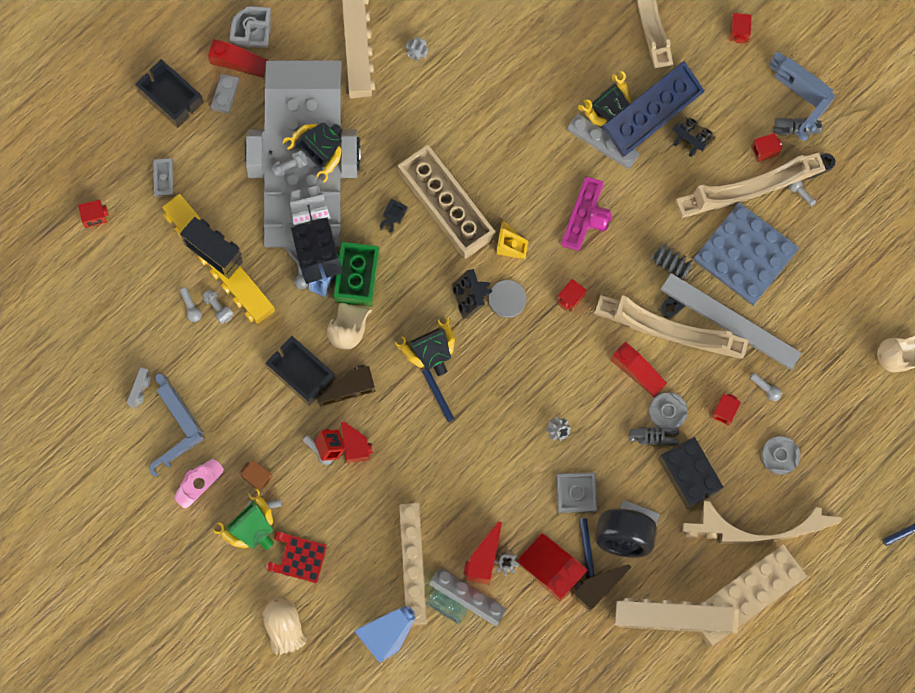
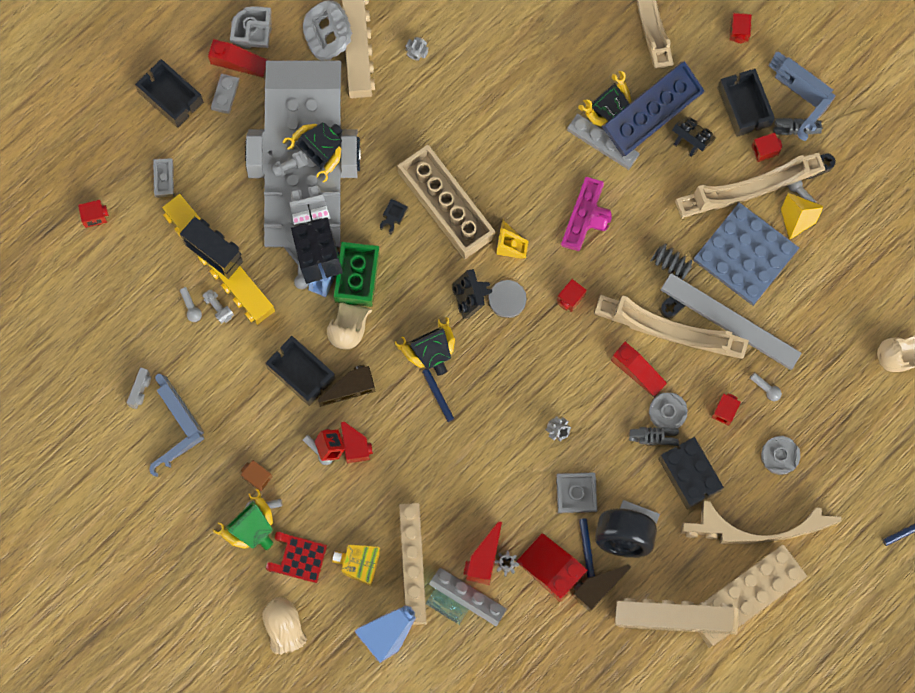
bright pink piece [174,459,224,508] -> none
none -> light grey piece [303,0,352,61]
none -> yellow torso [332,545,381,586]
none -> black piece [717,68,775,137]
none -> yellow slope [781,193,823,240]

